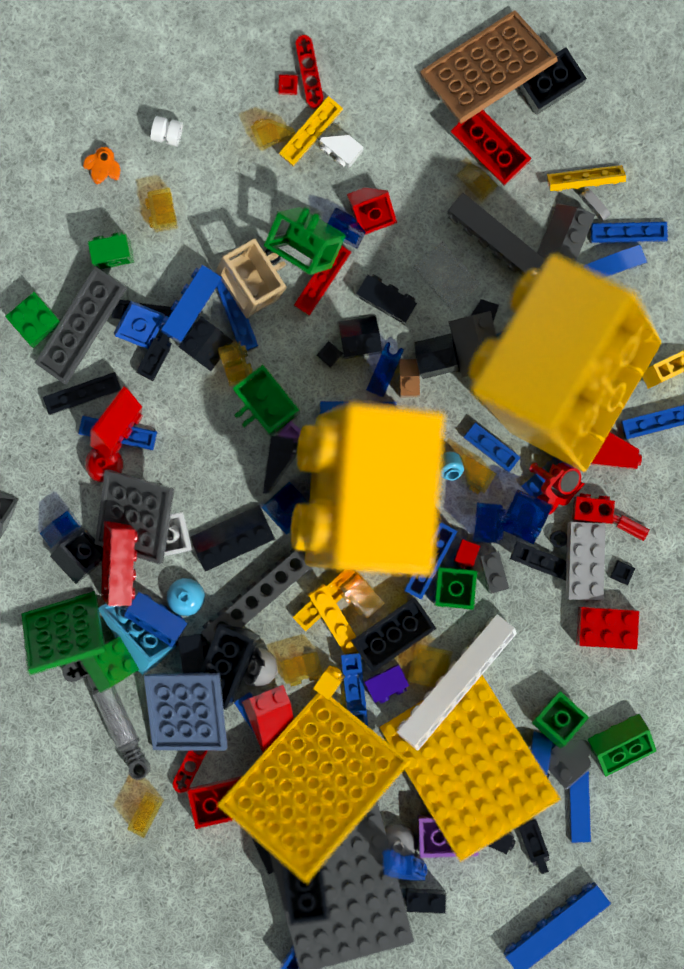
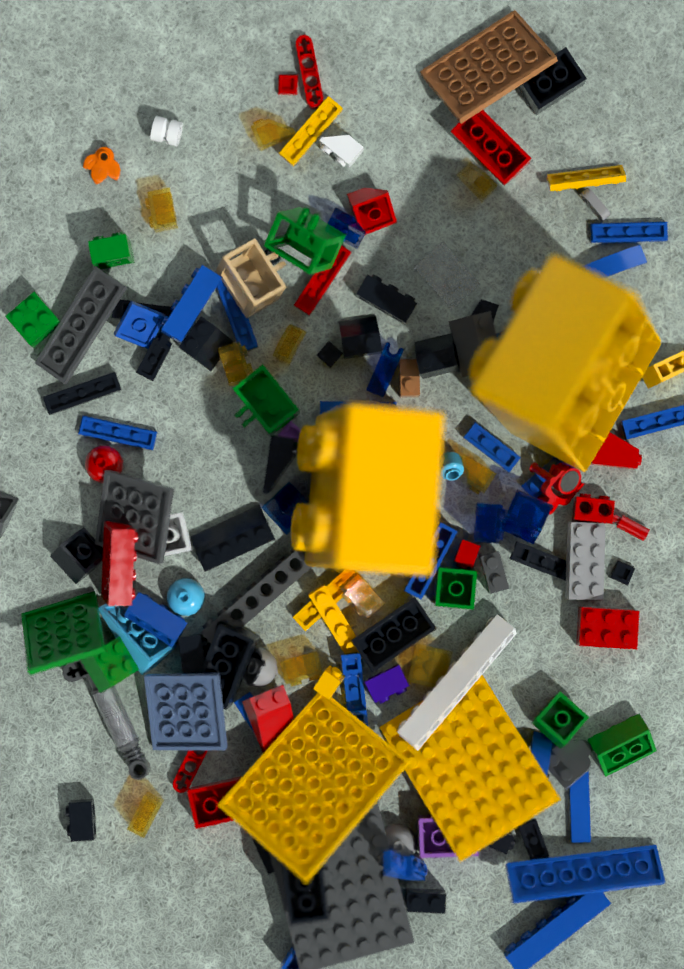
clear blue slope [40,510,82,549] -> none
red slope [90,386,143,458] -> none
dark grey brick [447,192,546,275] -> none
dark grey slope [537,204,595,263] -> none
black bush [550,531,567,548] -> none
none -> black brick [66,799,97,842]
none -> clear yellow slope [272,324,307,366]
none -> blue plate [505,845,666,904]

